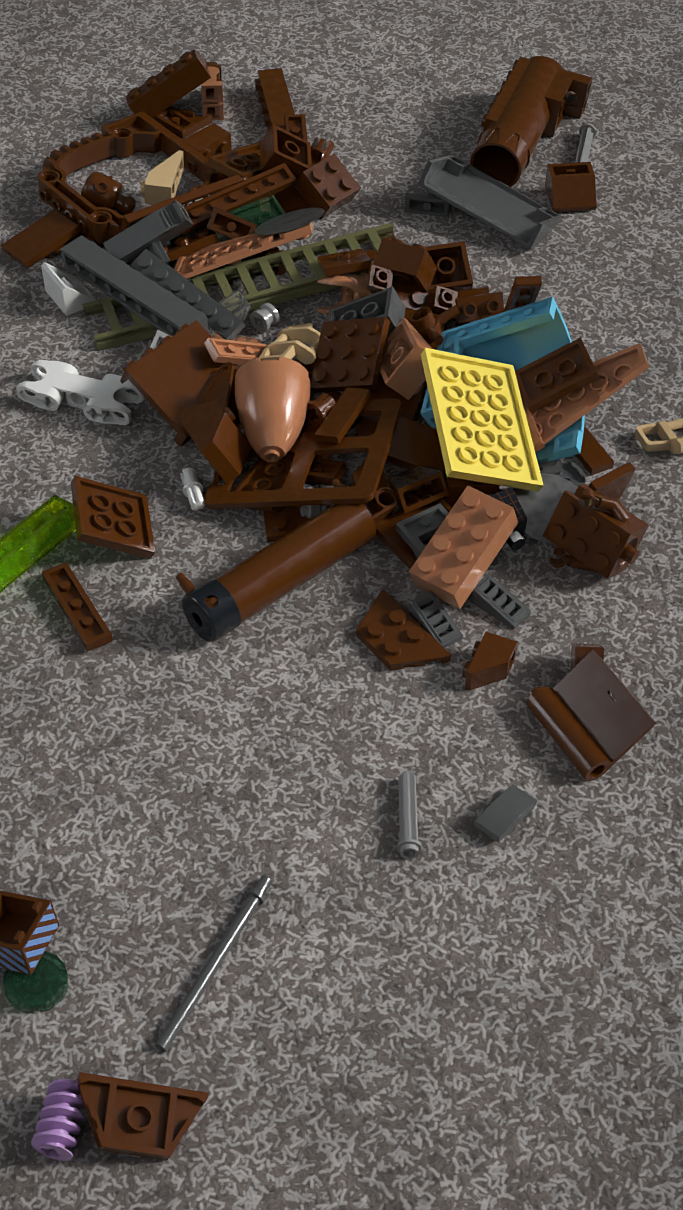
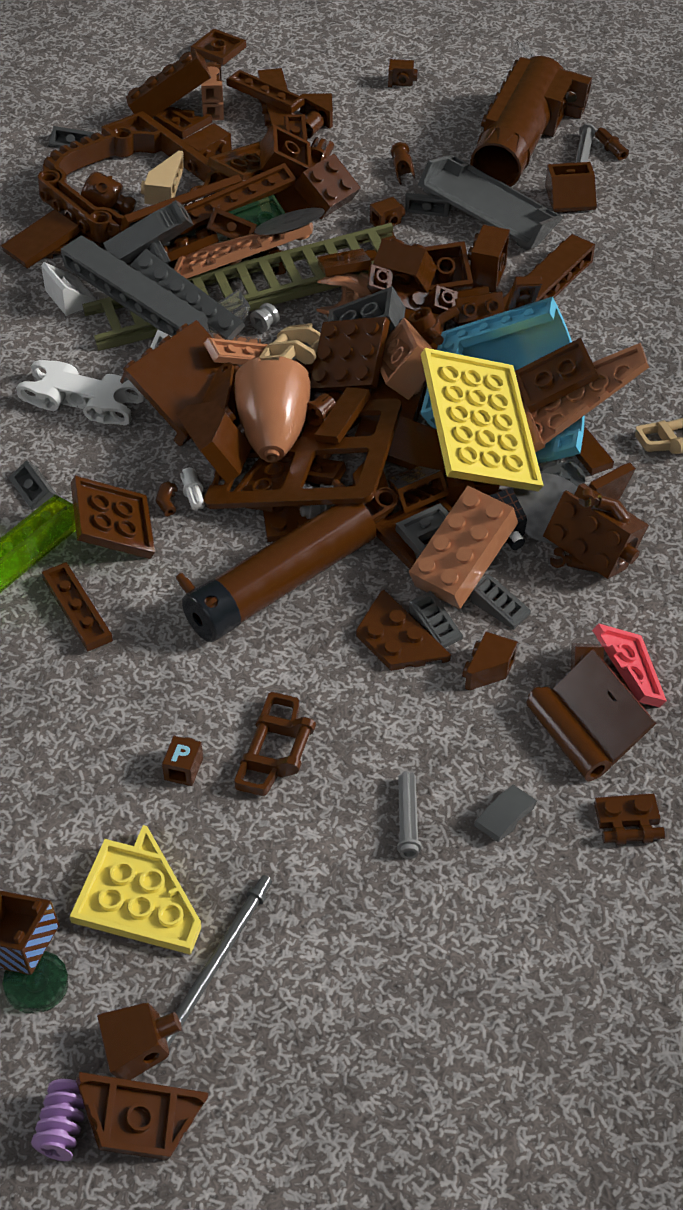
none -> dark grey slope [9,460,59,510]
none -> dark grey slope [48,126,94,148]
none -> light yellow wing [70,825,201,955]
none -> reddish brown torso [97,1003,182,1080]
none -> reddish brown arm [155,481,178,517]
none -> reddish brown brick [162,736,203,786]
none -> reddish brown plate [191,29,246,66]
none -> reddish brown tile [226,70,304,114]
none -> reddish brown bar [234,692,316,796]
none -> reddish brown slope [300,93,333,129]
none -> reddish brown beam [305,111,324,138]
none -> reddish brown brick [370,197,405,227]
none -> reddish brown brick [388,59,418,88]
none -> reddish brown piece [390,142,415,185]
none -> reddish brown brick [468,225,510,293]
none -> reddish brown brick [503,234,595,308]
none -> coral wing [592,624,667,708]
none -> reddish brown plate [594,793,665,846]
none -> reddish brown axle [595,127,629,161]

